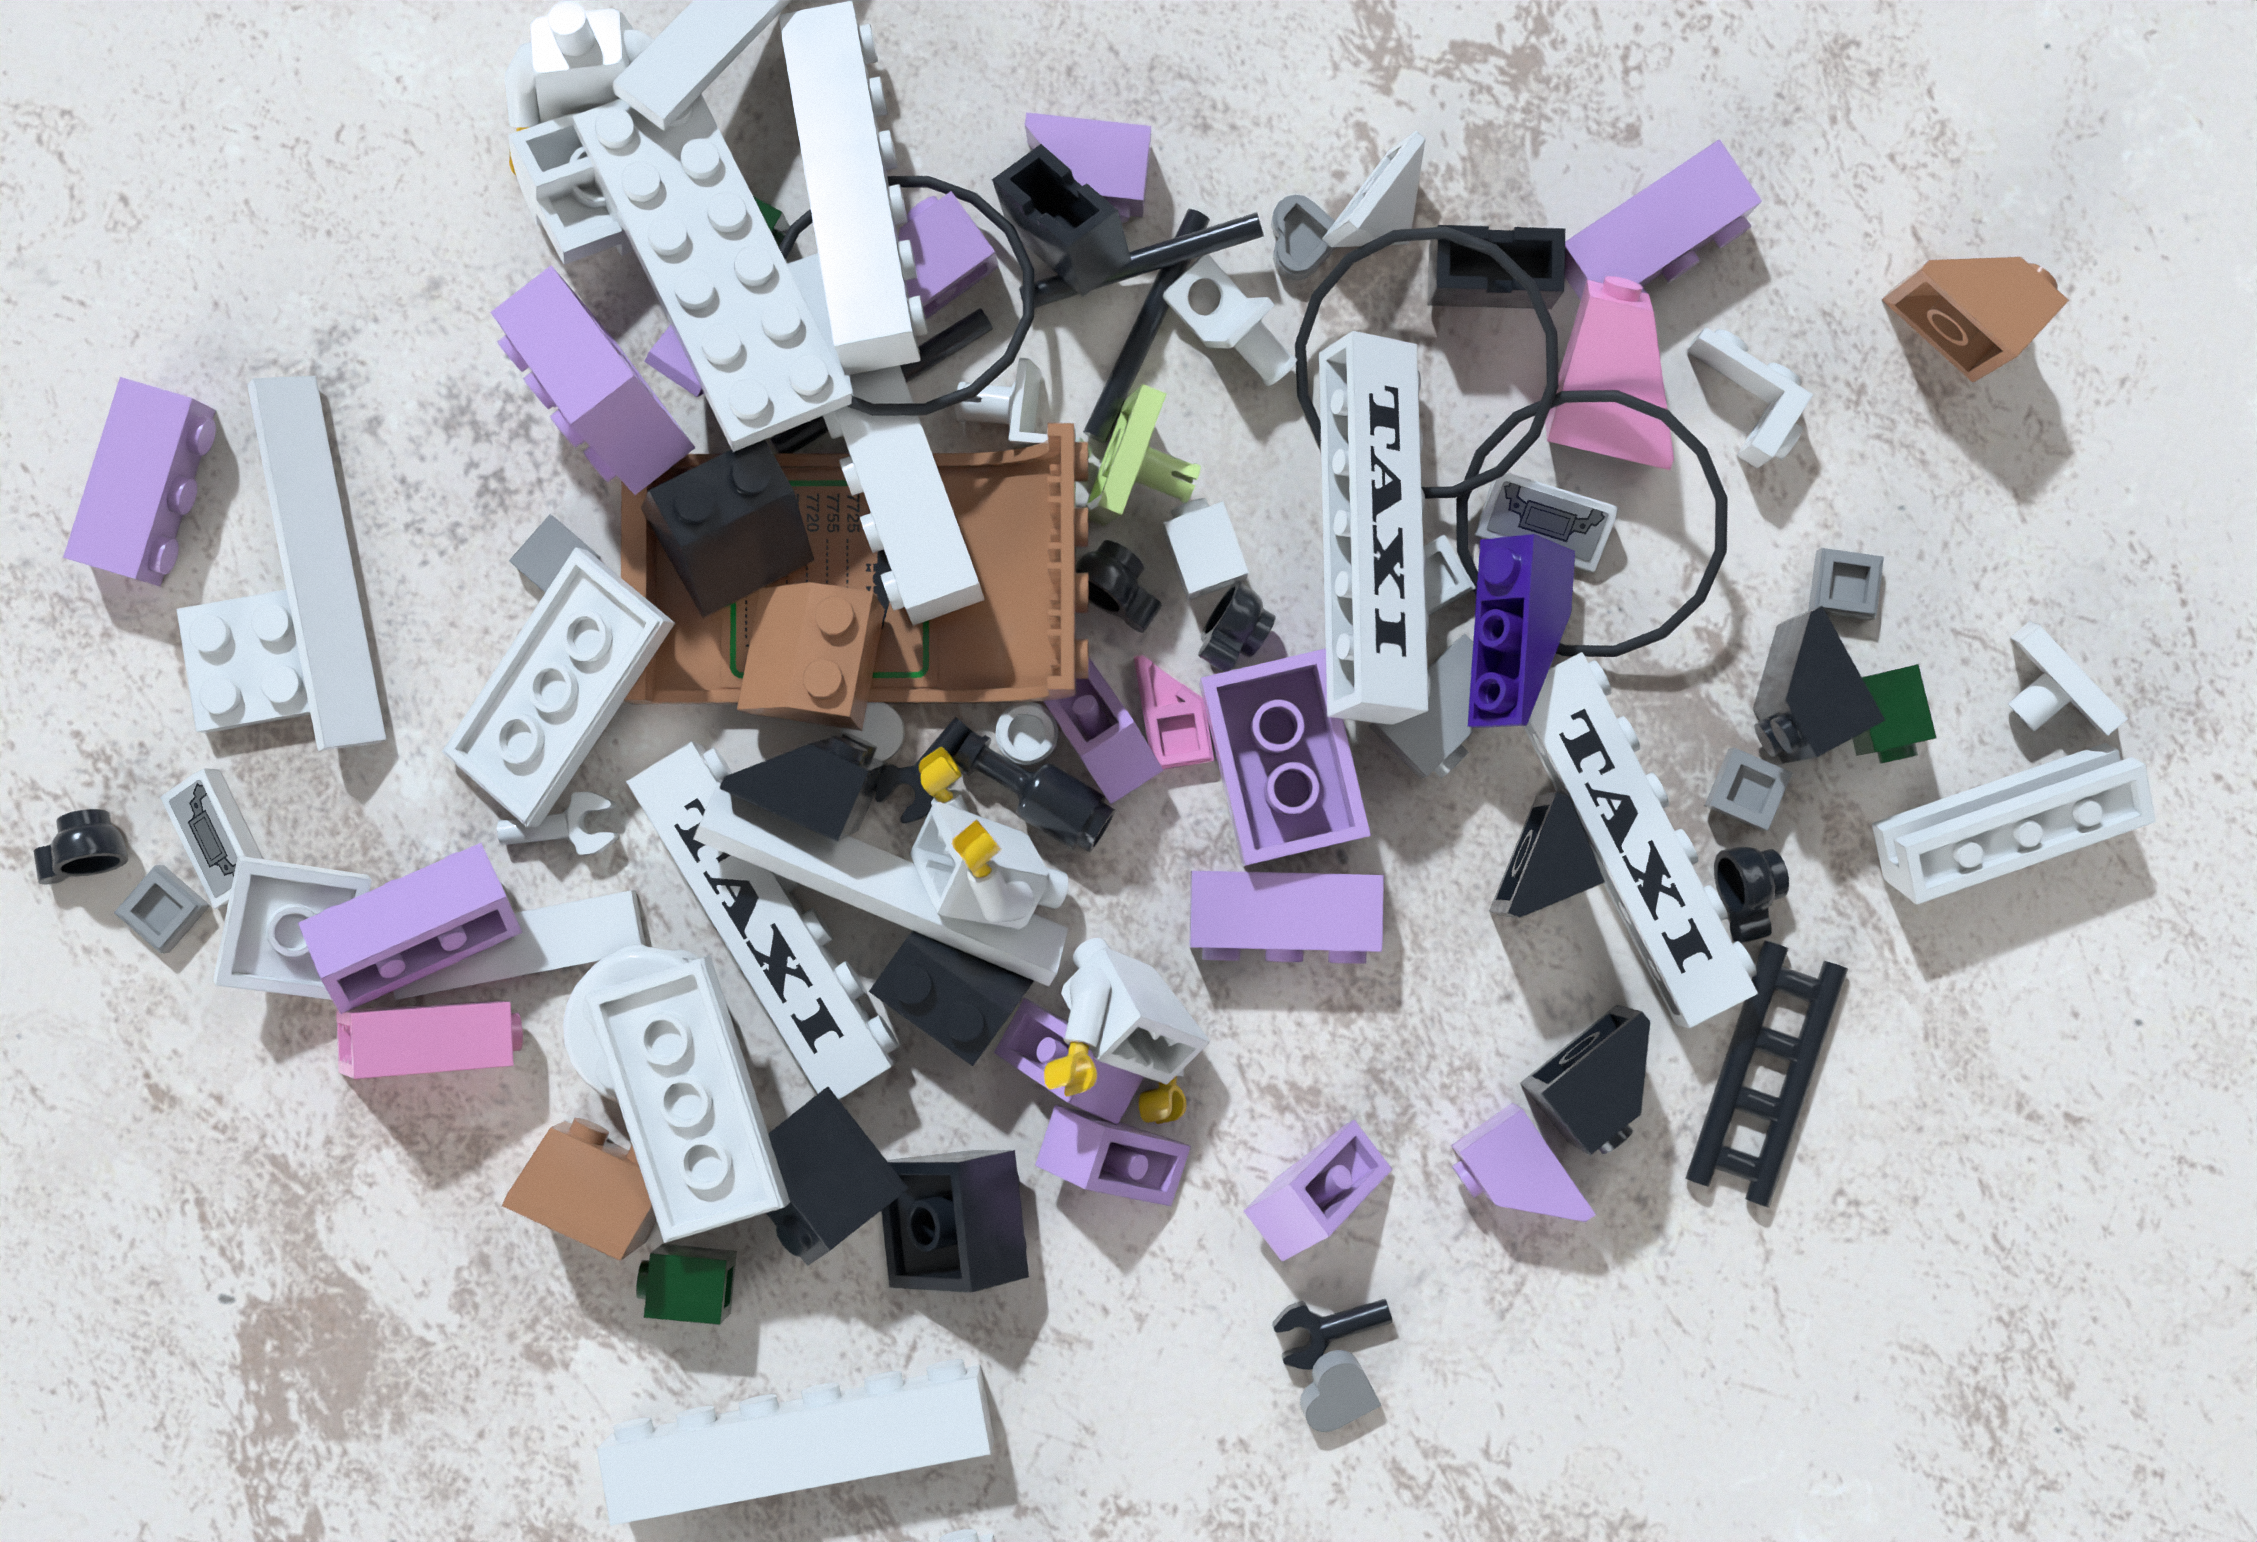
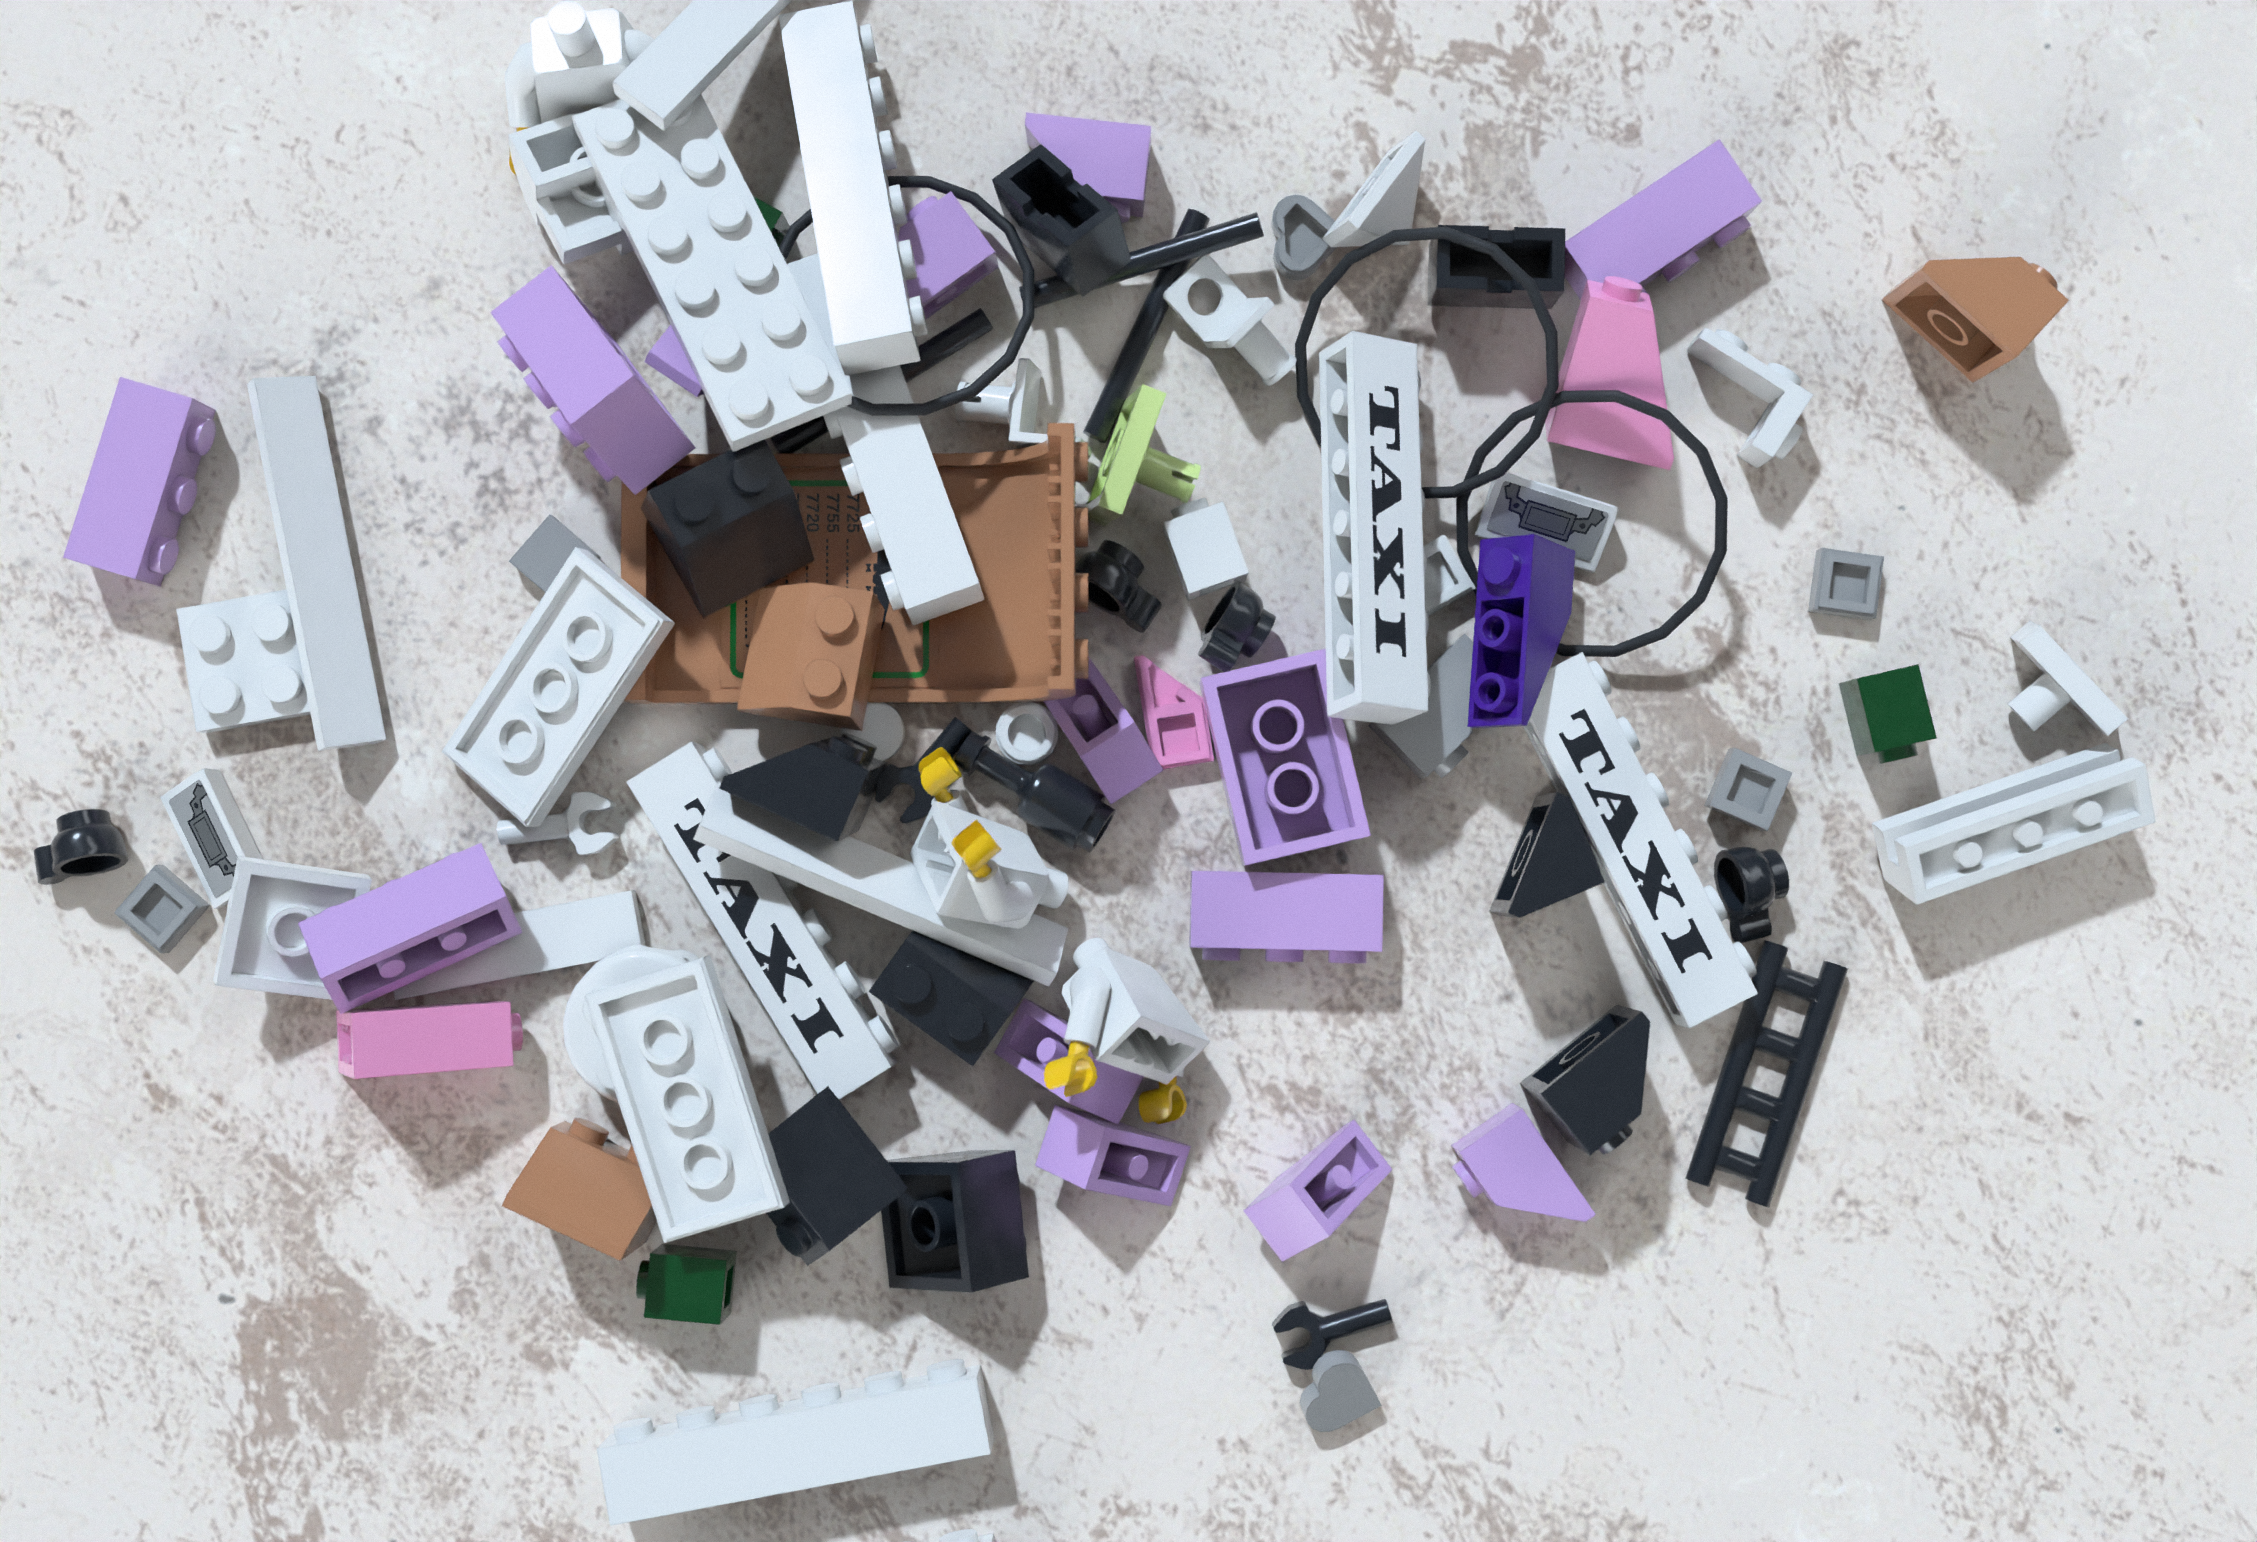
black slope [1753,606,1886,764] -> none

